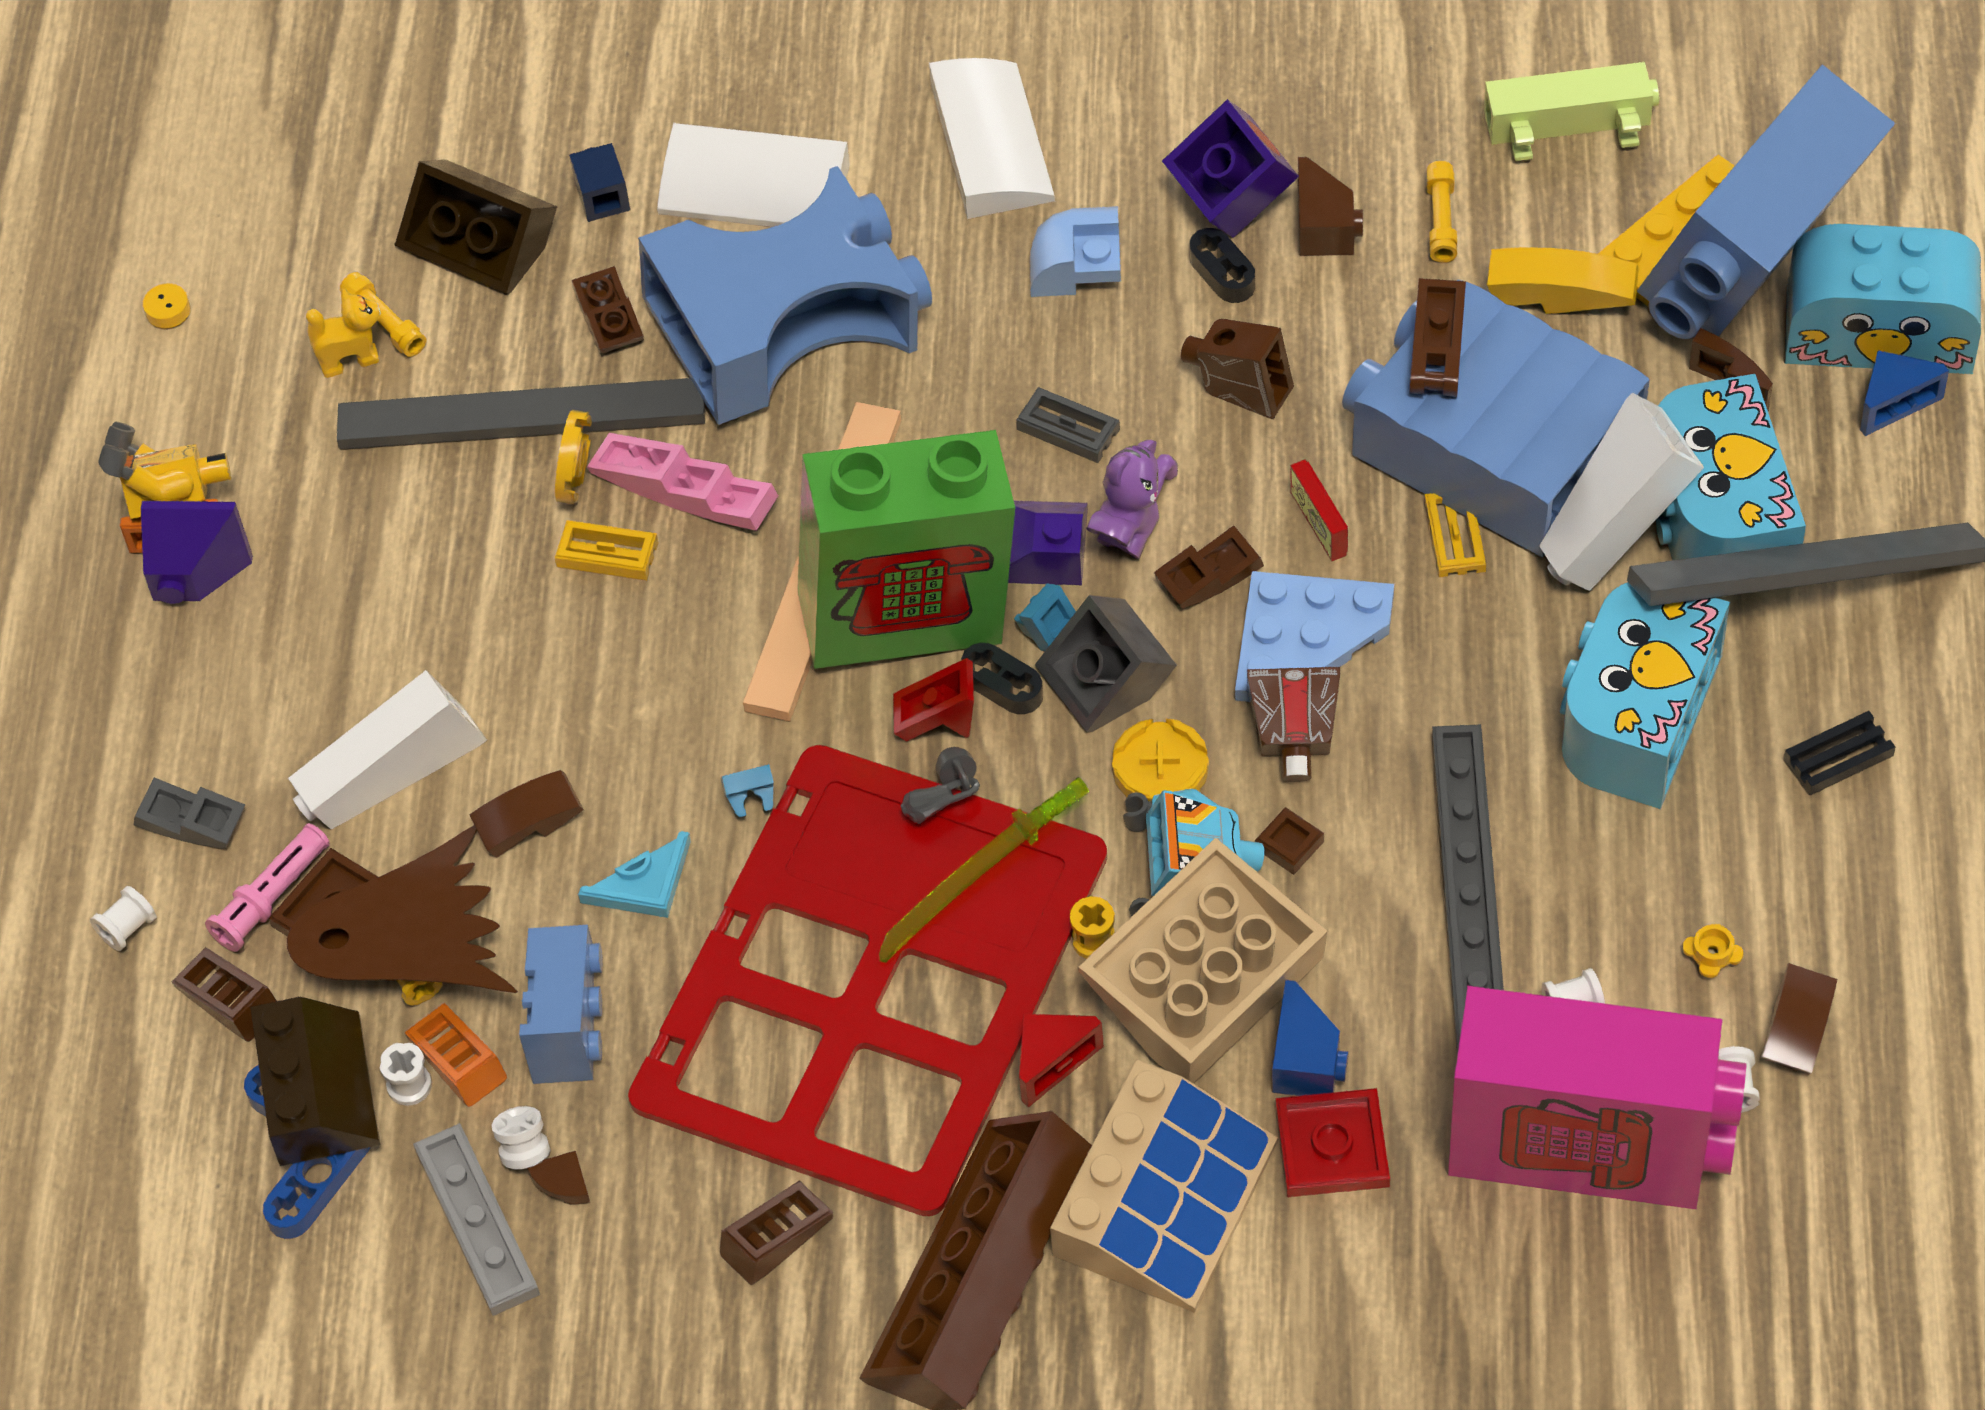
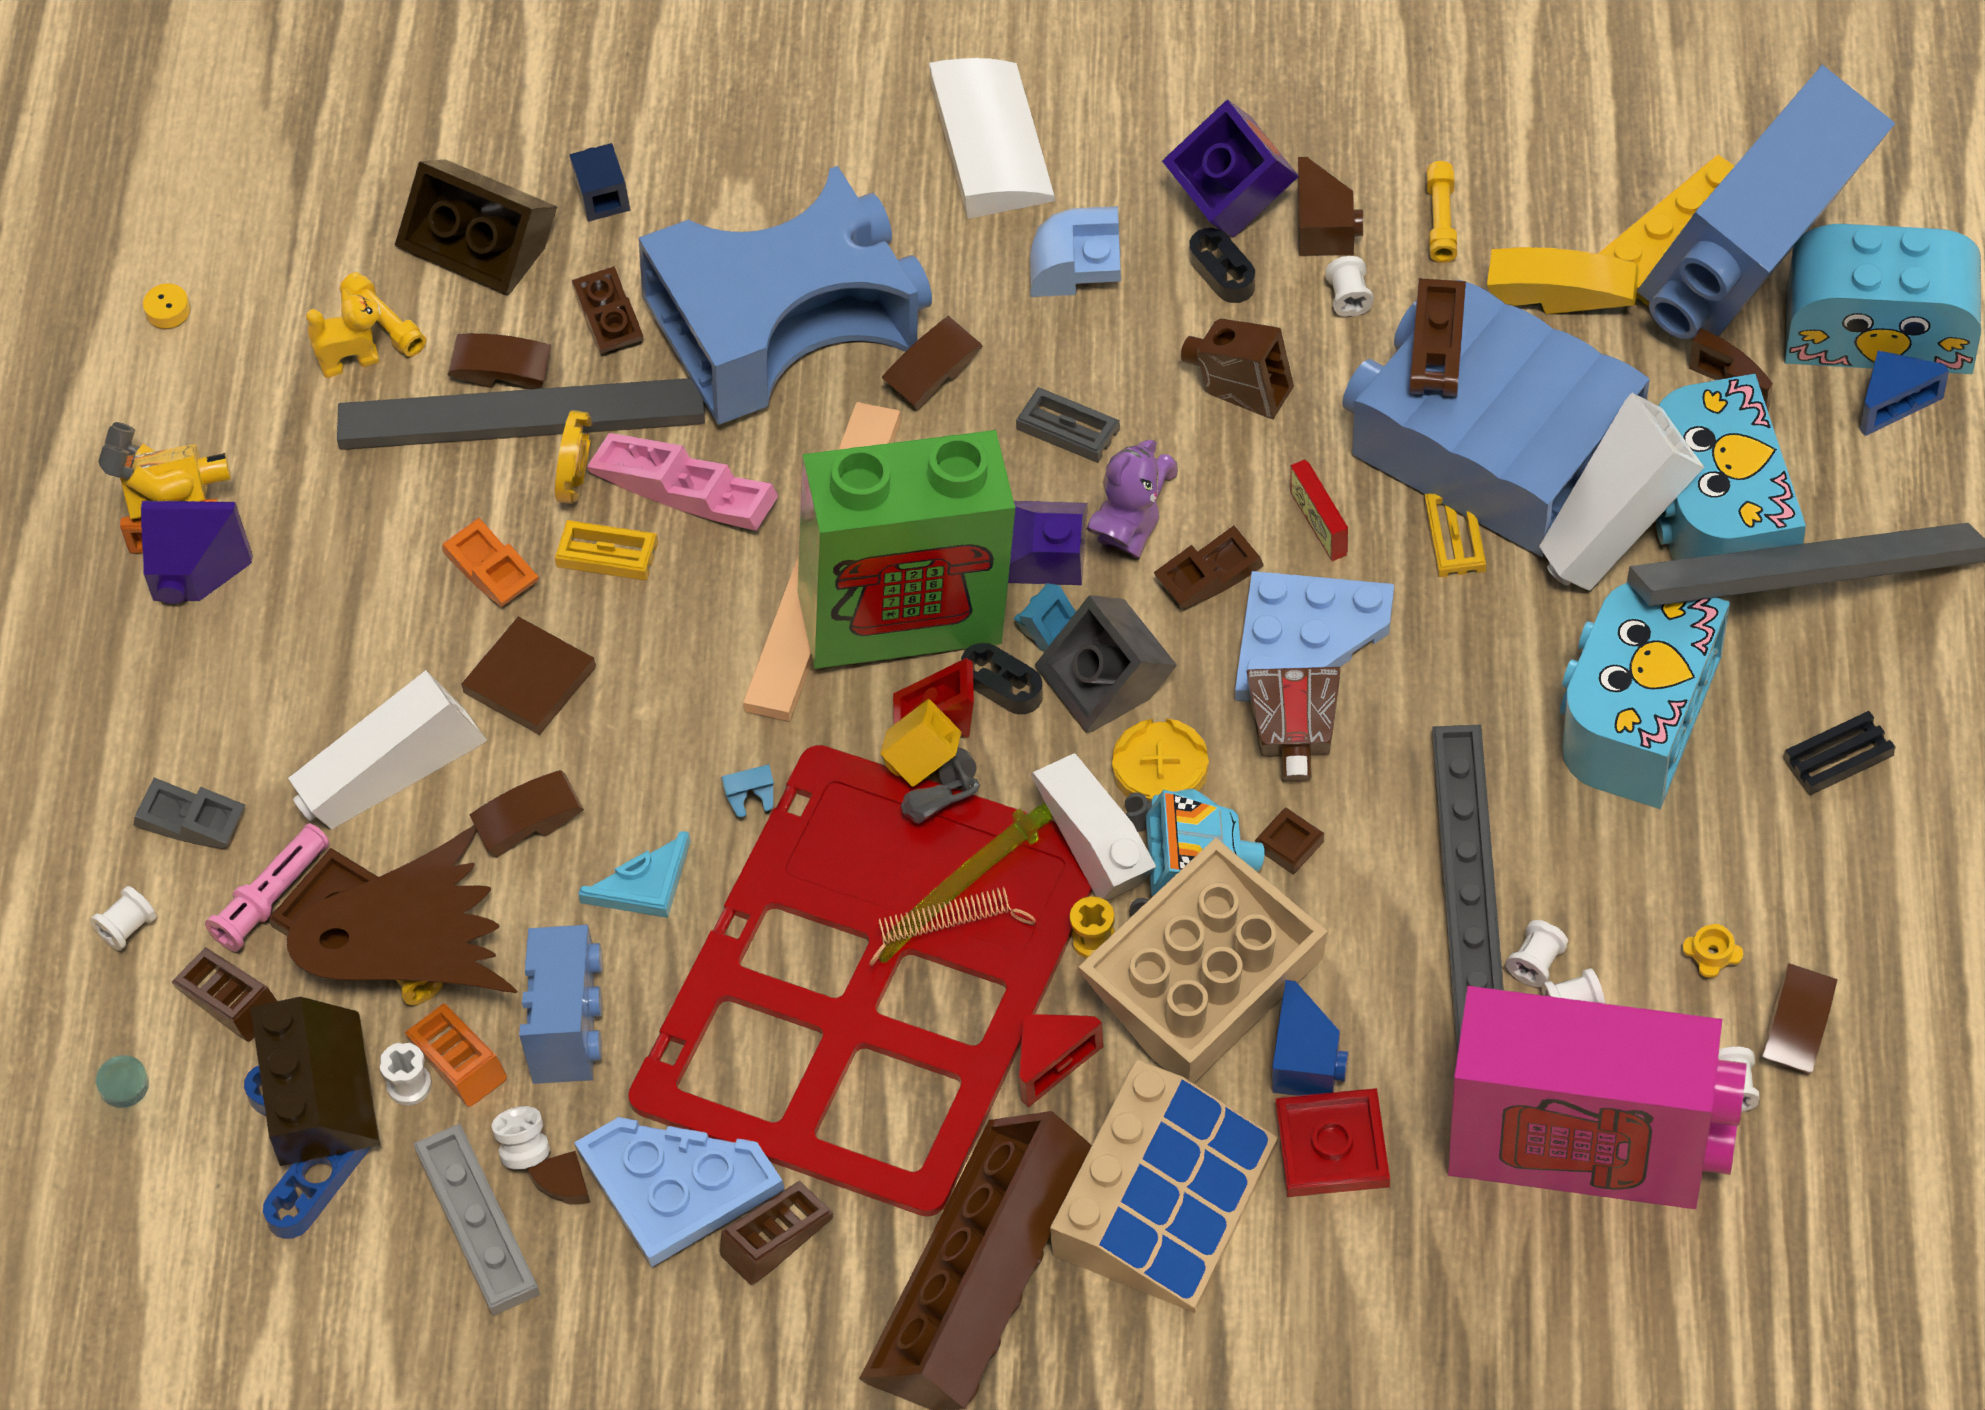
white slope [657,123,850,227] -> none
yellowish green brick [1484,62,1659,161] -> none
none -> clear light blue tile [96,1055,149,1108]
none -> orange slope [442,518,539,607]
none -> reddish brown slope [447,333,551,389]
none -> reddish brown tile [461,616,596,735]
none -> light blue plate [574,1117,785,1267]
none -> light nougat piece [869,887,1036,966]
none -> yellow brick [880,699,961,787]
none -> reddish brown slope [882,316,983,410]
none -> white slope [1031,753,1156,900]
none -> white bush [1325,256,1374,317]
none -> white bush [1506,920,1568,987]

